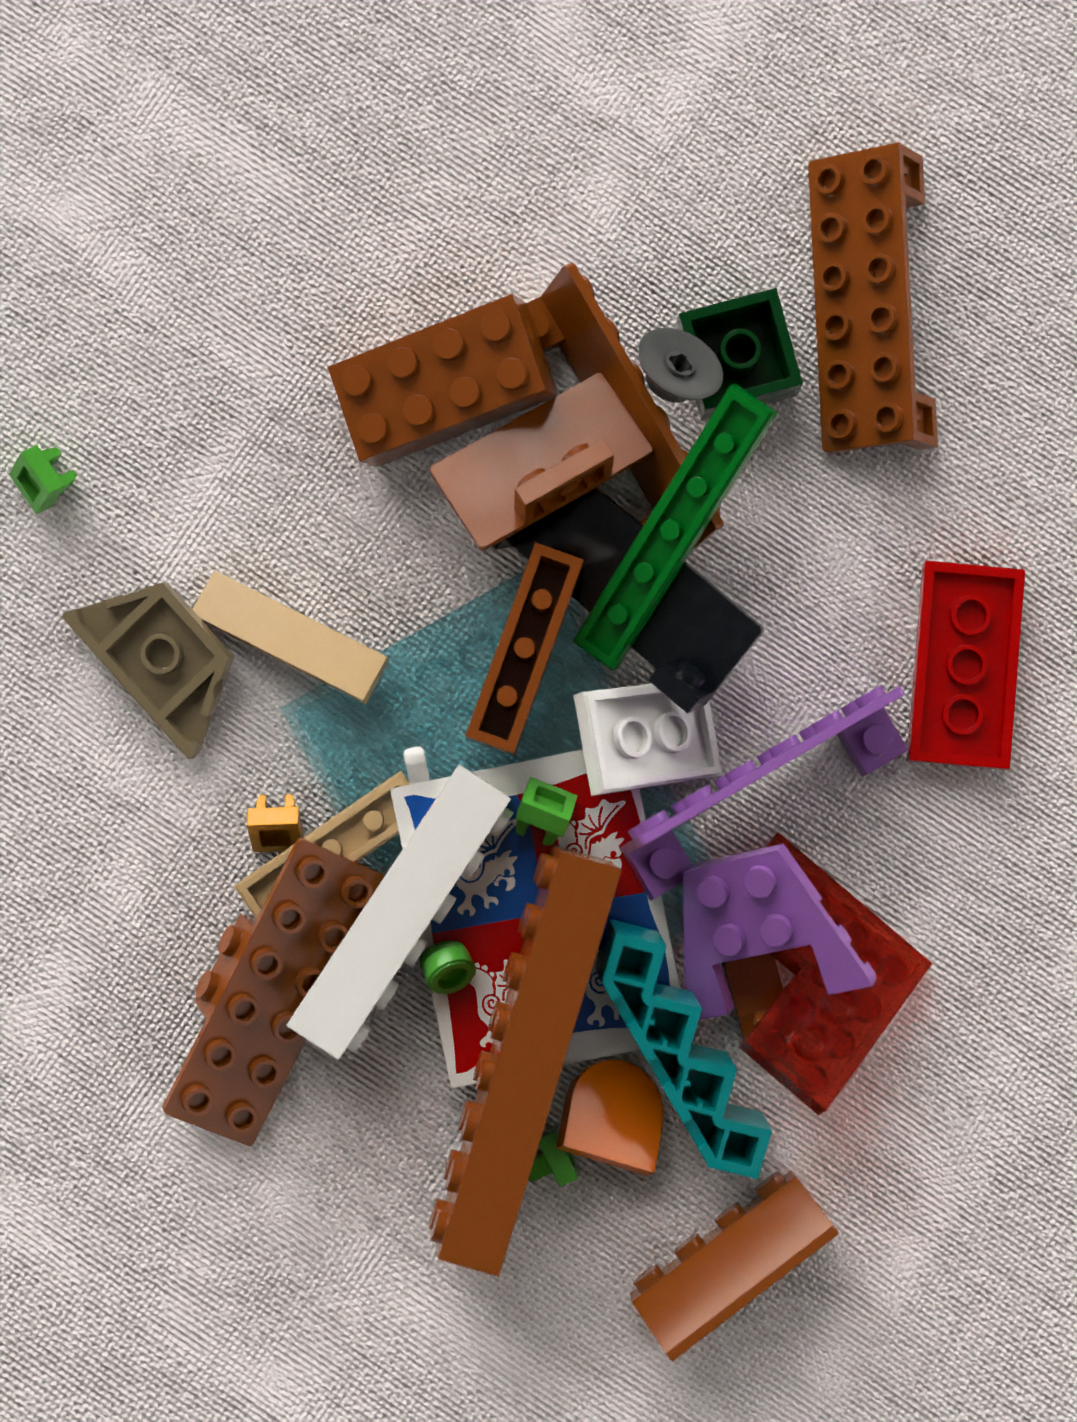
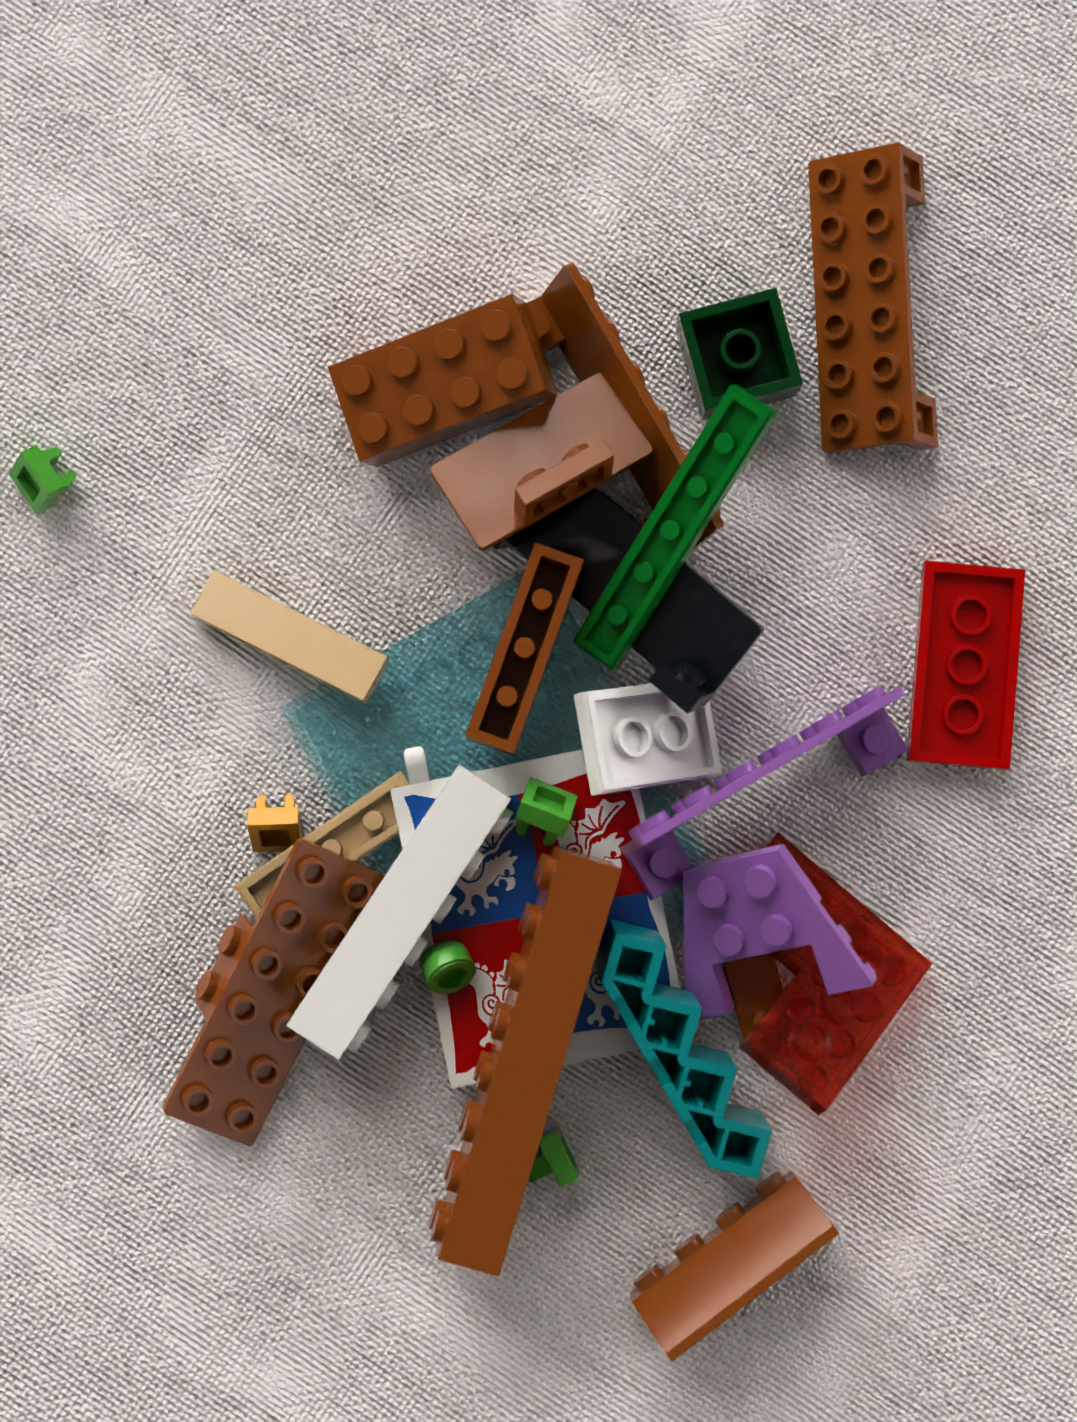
dark tan wing [61,583,234,759] -> none
orange tile [556,1059,663,1176] -> none
dark grey piece [638,328,723,403] -> none

